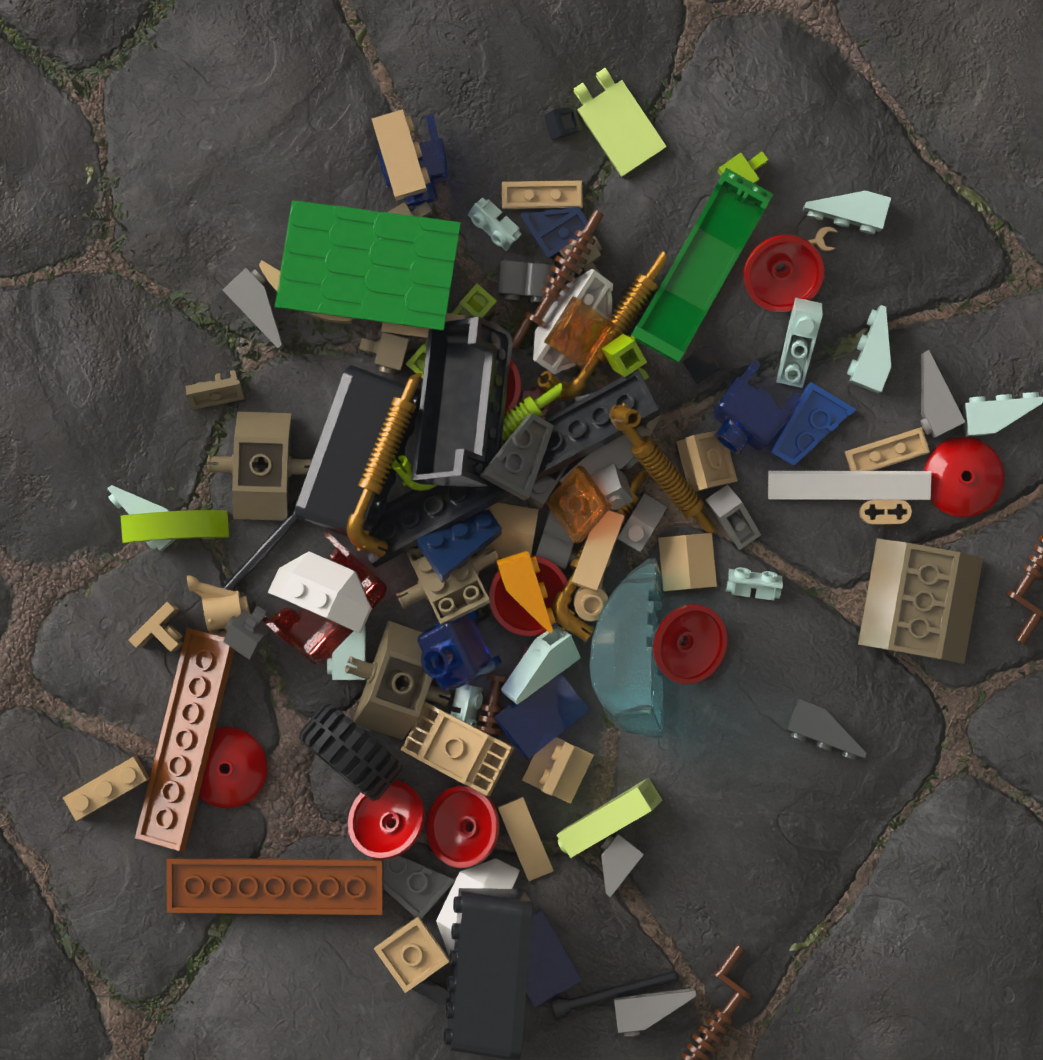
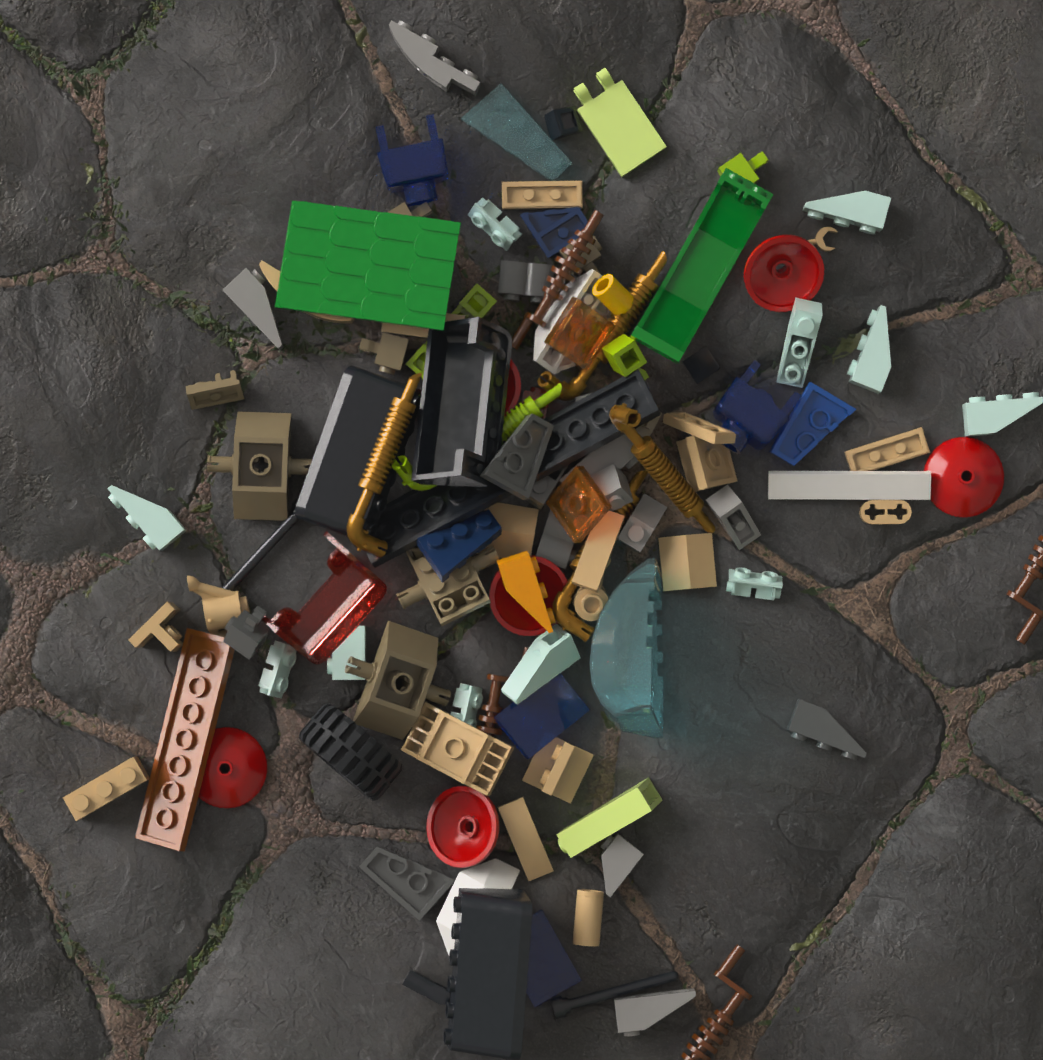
lime slope [121,510,229,543] -> none
dark orange plate [166,857,383,915] -> none
white wedge [268,551,372,634] -> none
red dish [348,780,425,859] -> none
tan brick [372,109,430,201] -> none
tan bracket [374,916,449,993] -> none
clear blue piece [417,610,502,692] -> none
red dish [653,604,727,684] -> none
dark tan slope [858,539,983,664] -> none
light grey slope [920,350,965,438] -> none
none -> light aqua hinge [258,640,297,699]
none -> light grey slope [389,20,481,96]
none -> clear light blue wing [461,83,572,181]
none -> tan pin [573,889,604,946]
none -> yellow brick [592,274,633,315]
none -> tan tile [663,412,736,444]

